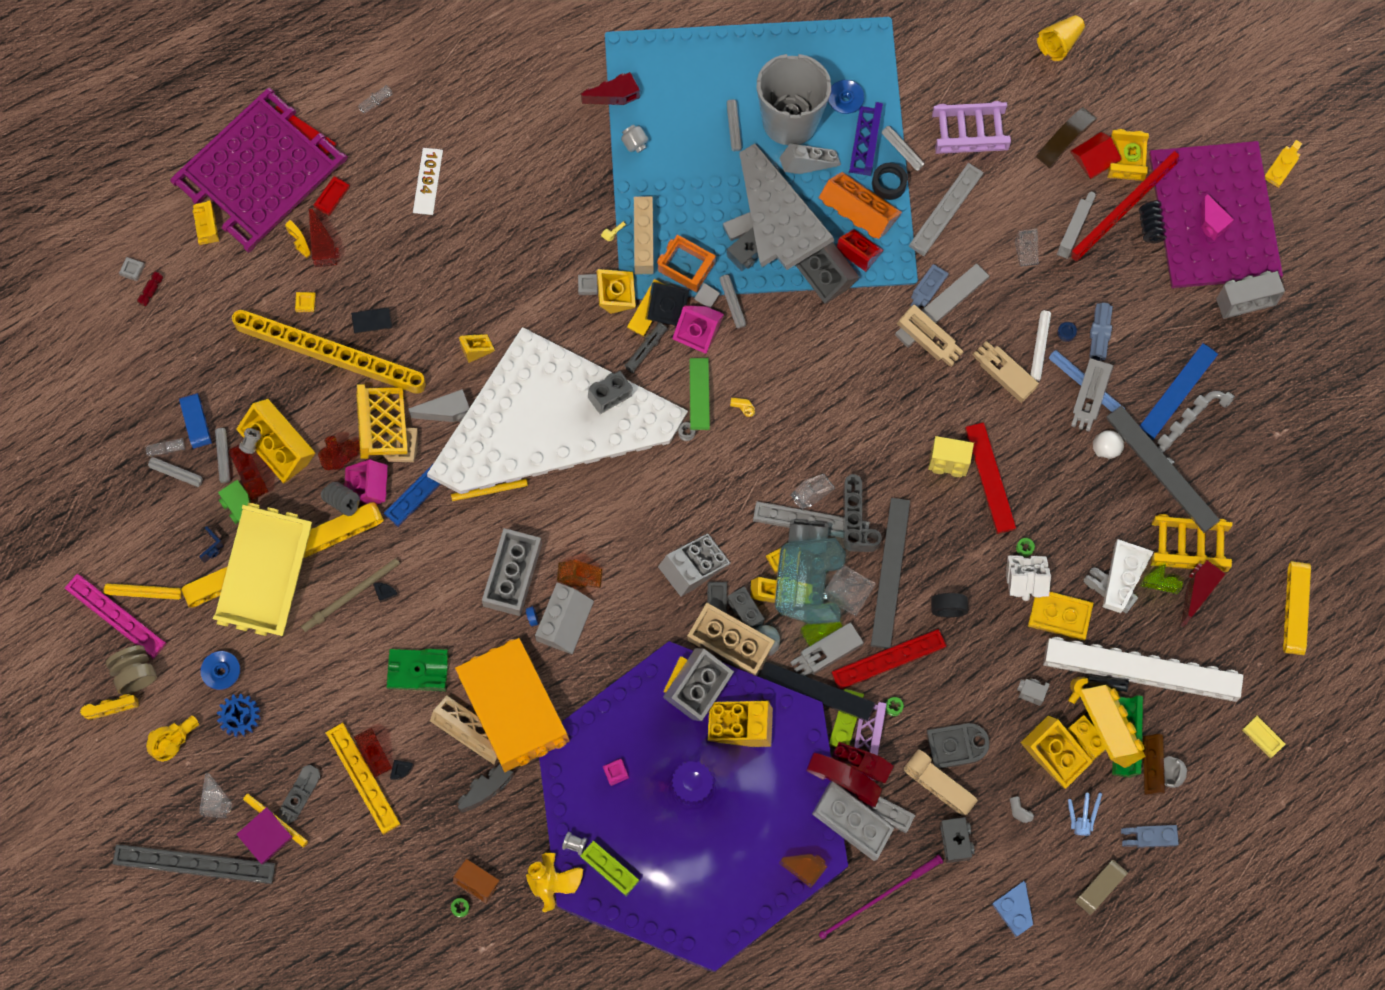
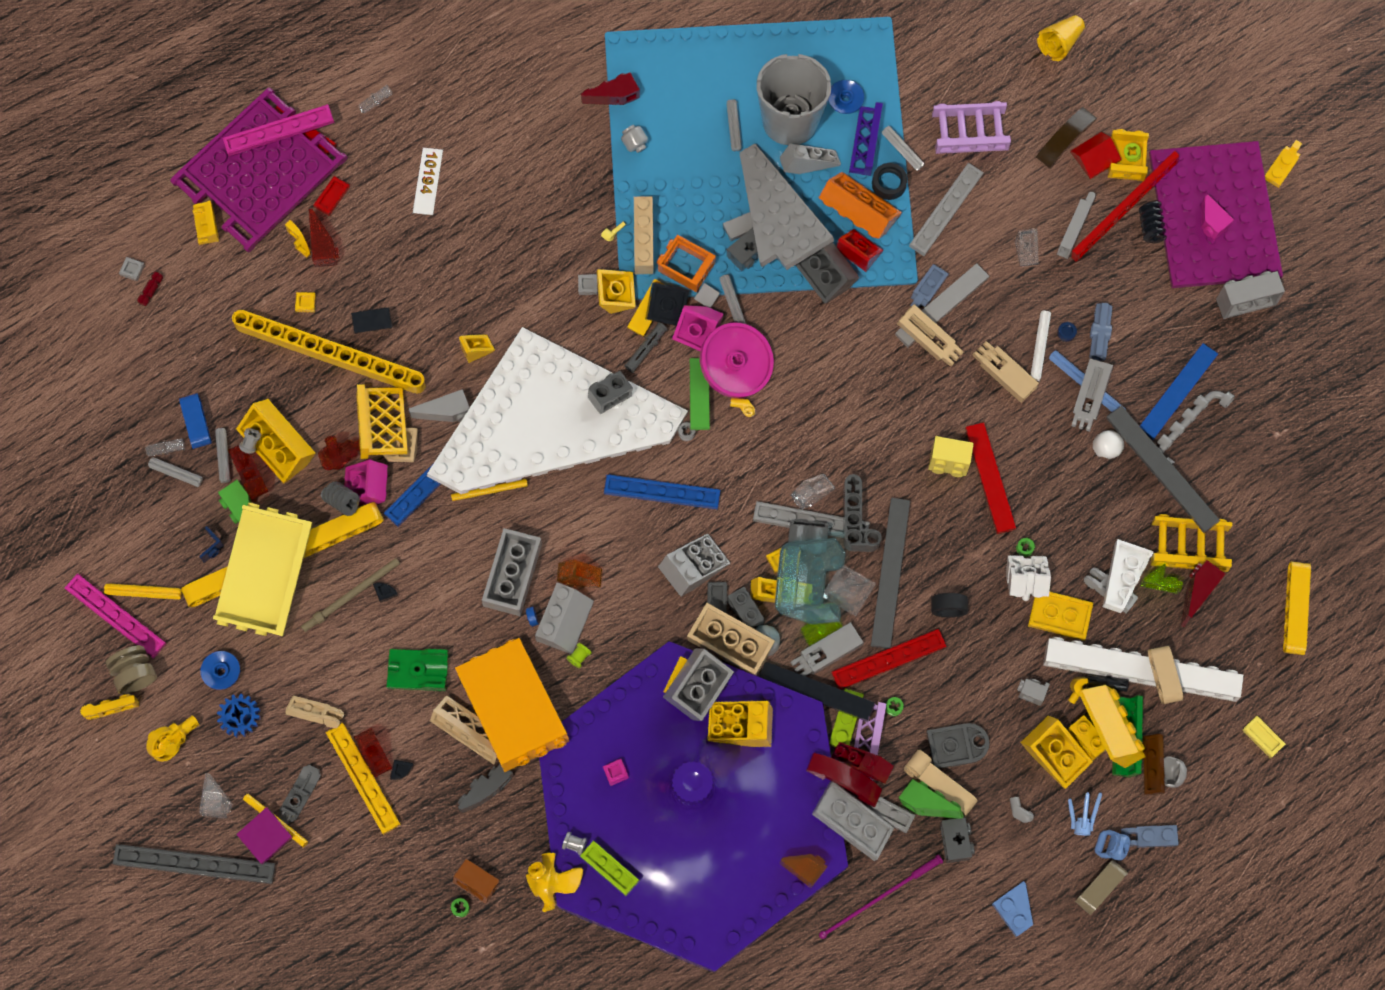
none -> dark pink tile [223,104,334,156]
none -> tan hinge [286,696,344,728]
none -> lime bush [566,643,592,669]
none -> blue tile [604,475,720,510]
none -> dark pink dish [700,323,774,398]
none -> bright green slope [899,779,964,819]
none -> medium blue piece [1094,830,1130,860]
none -> tan beam [1148,646,1183,704]

